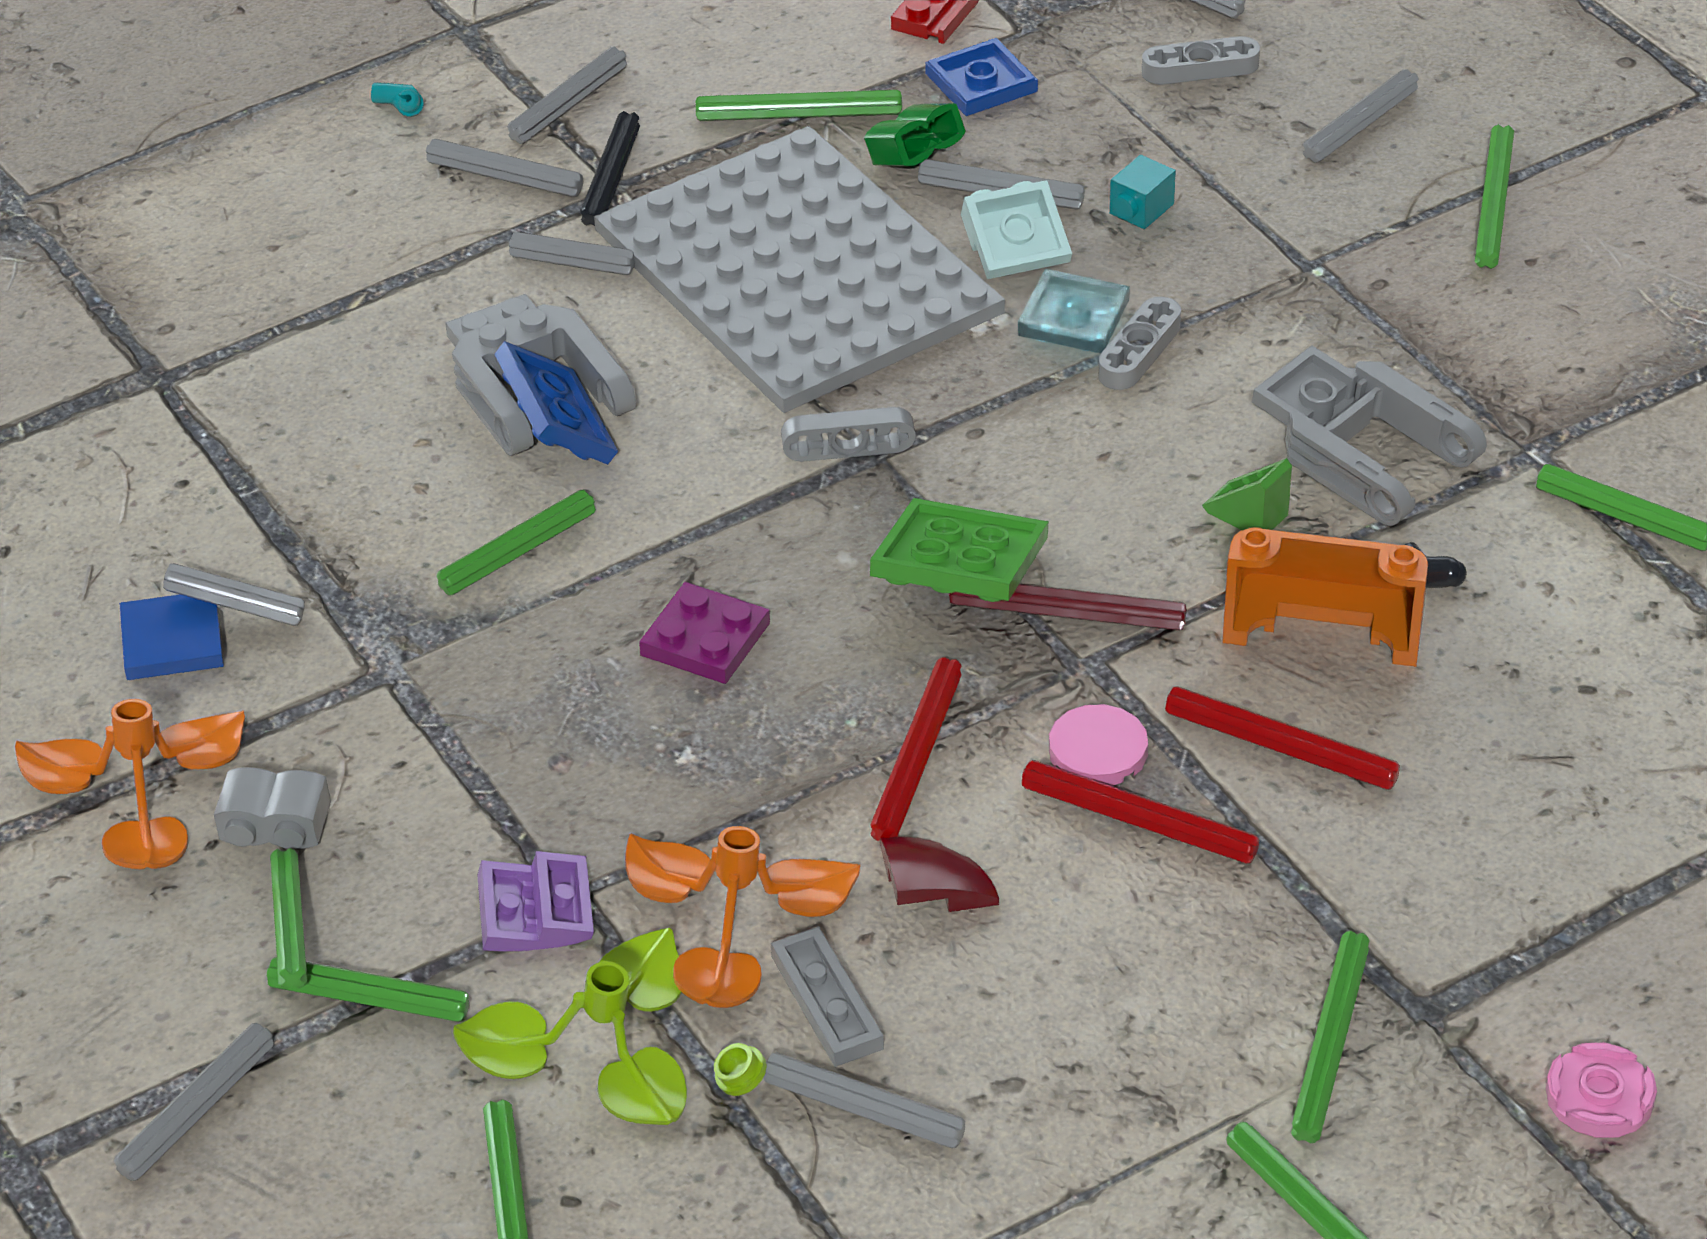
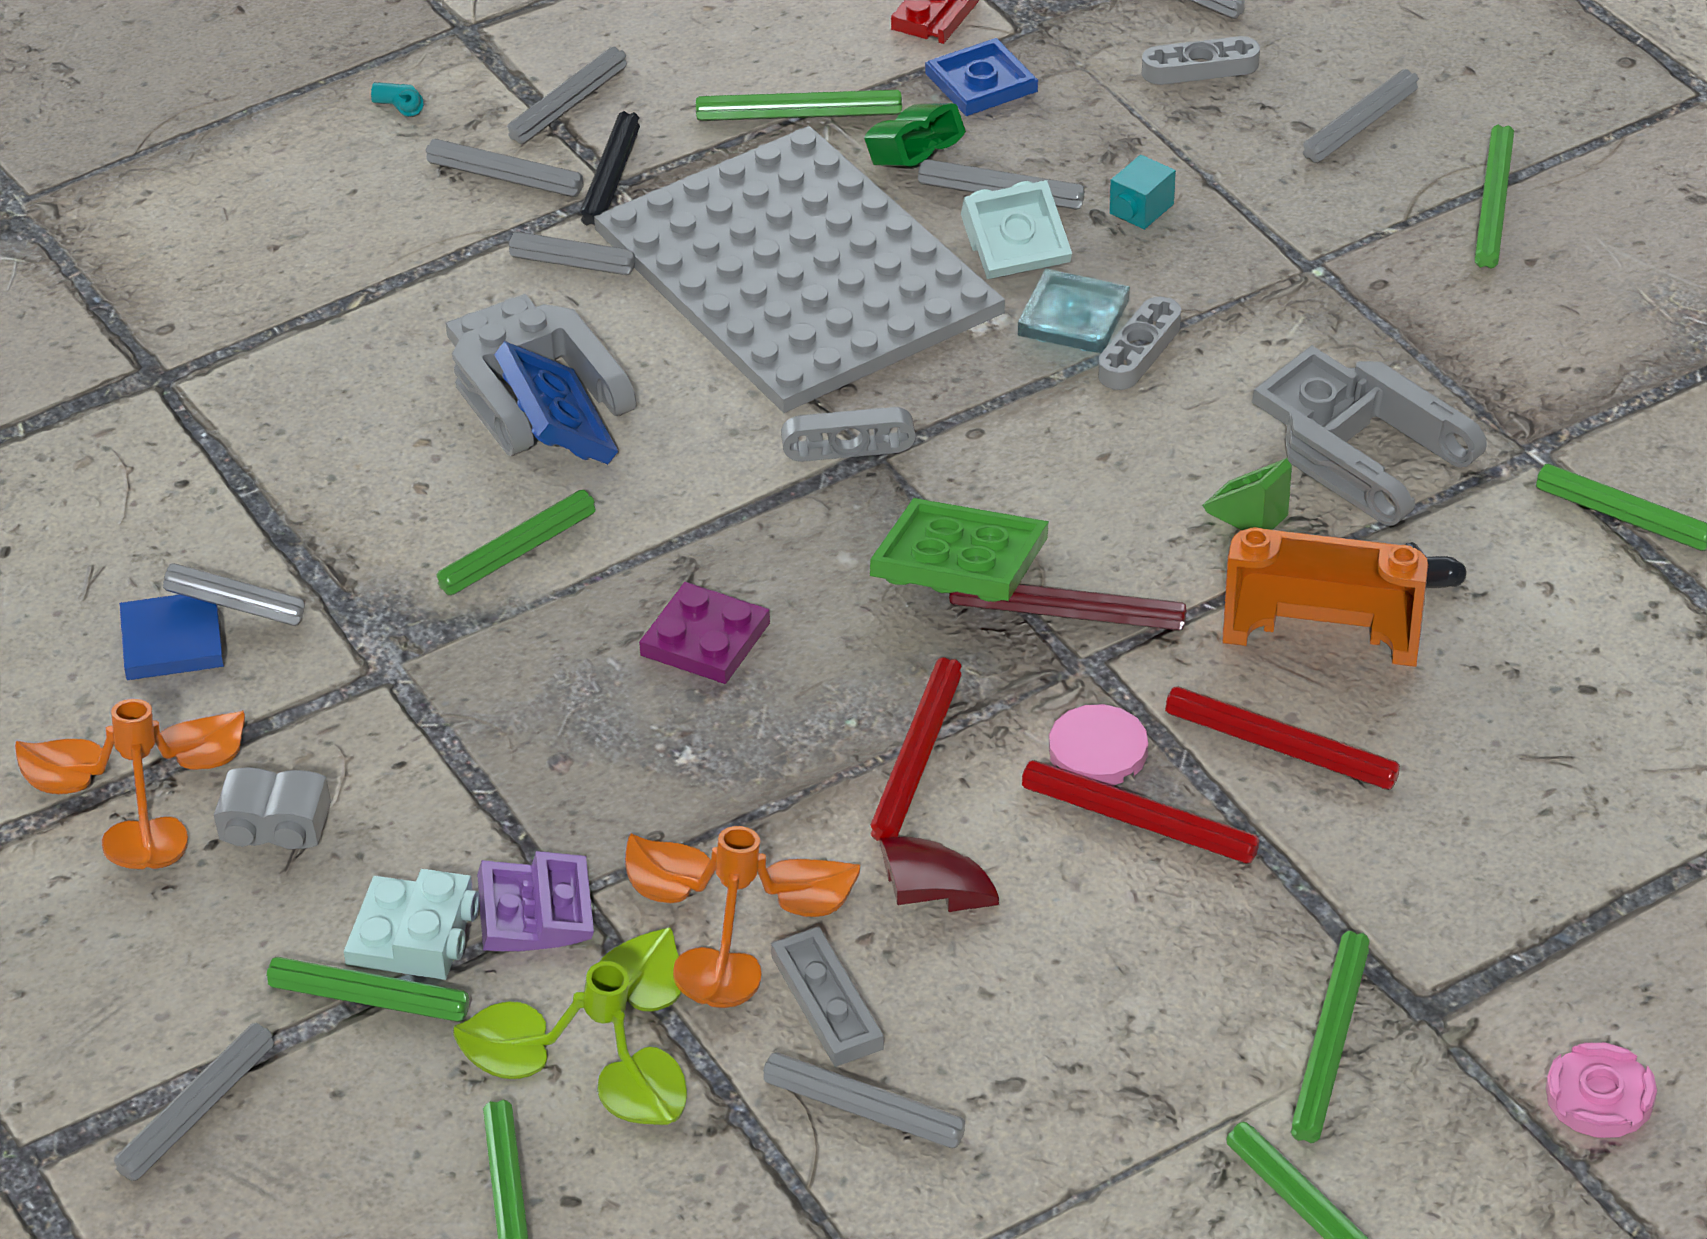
bright green axle [270,848,307,989] -> none
lime plate [714,1043,767,1096] -> none
none -> light aqua plate [344,869,479,980]

